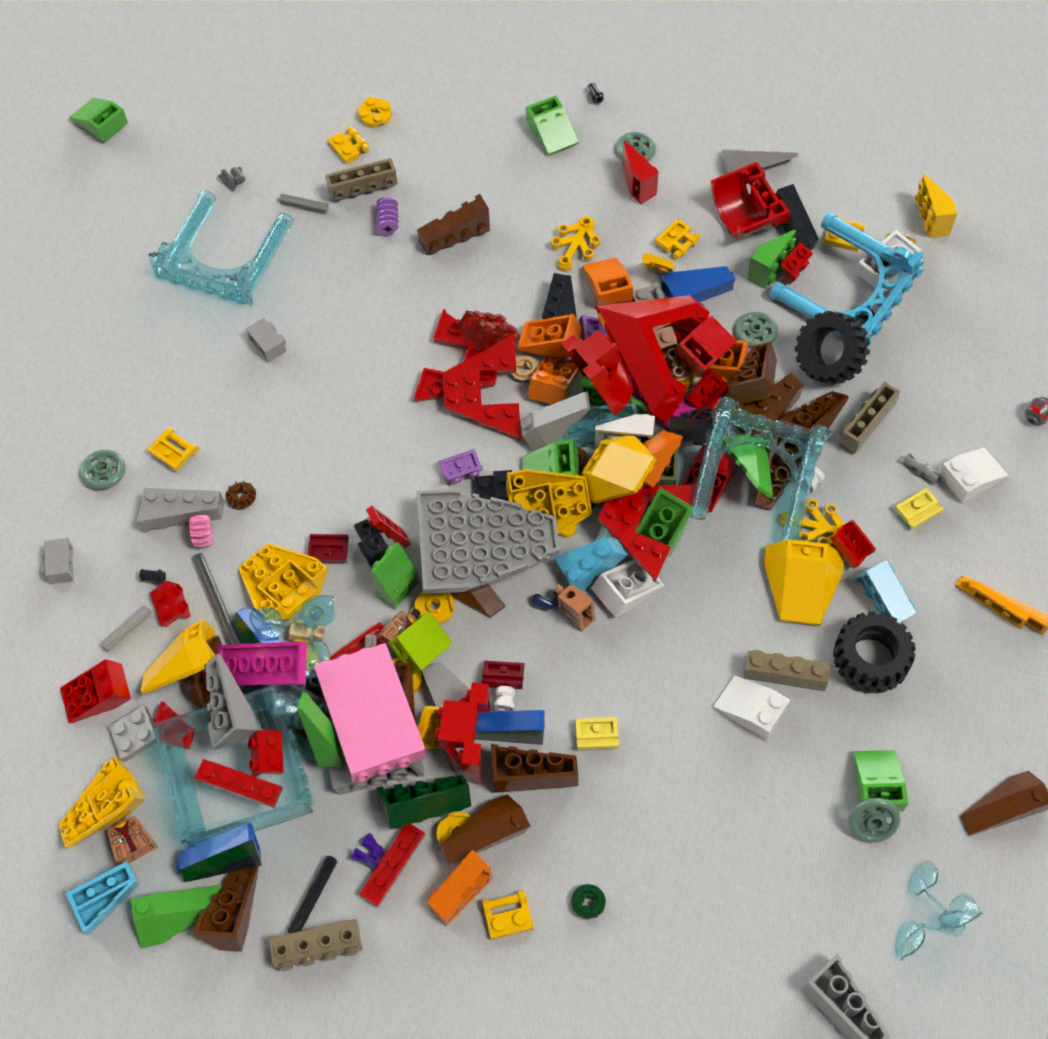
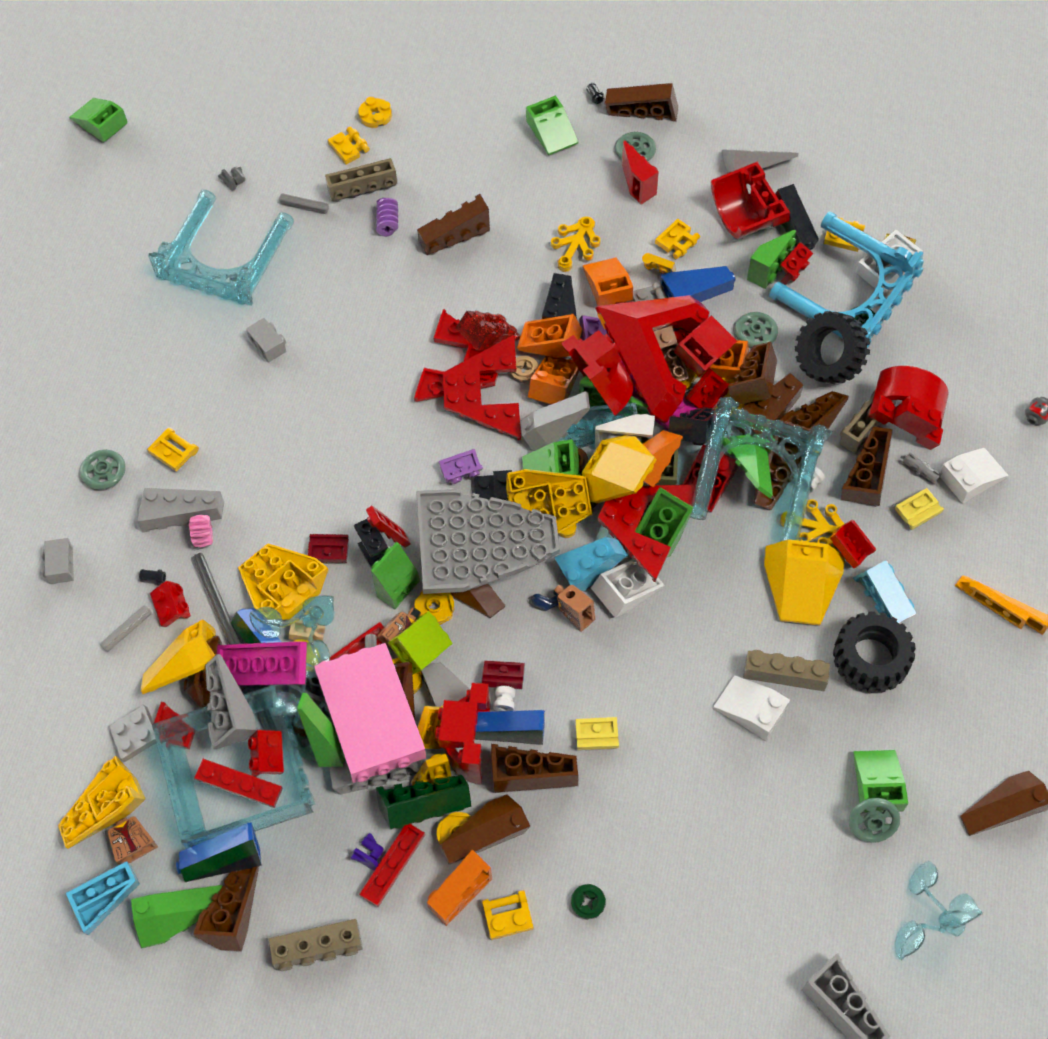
red slope [60,659,131,724] -> none
reddish brown gear [225,480,256,509] -> none
black axle [288,855,337,934] -> none
yellow slope [915,174,957,238] -> none
none -> yellow wing [411,754,452,786]
none -> reddish brown wedge [605,83,678,122]
none -> reddish brown wedge [841,427,893,506]
none -> red piece [869,366,949,450]

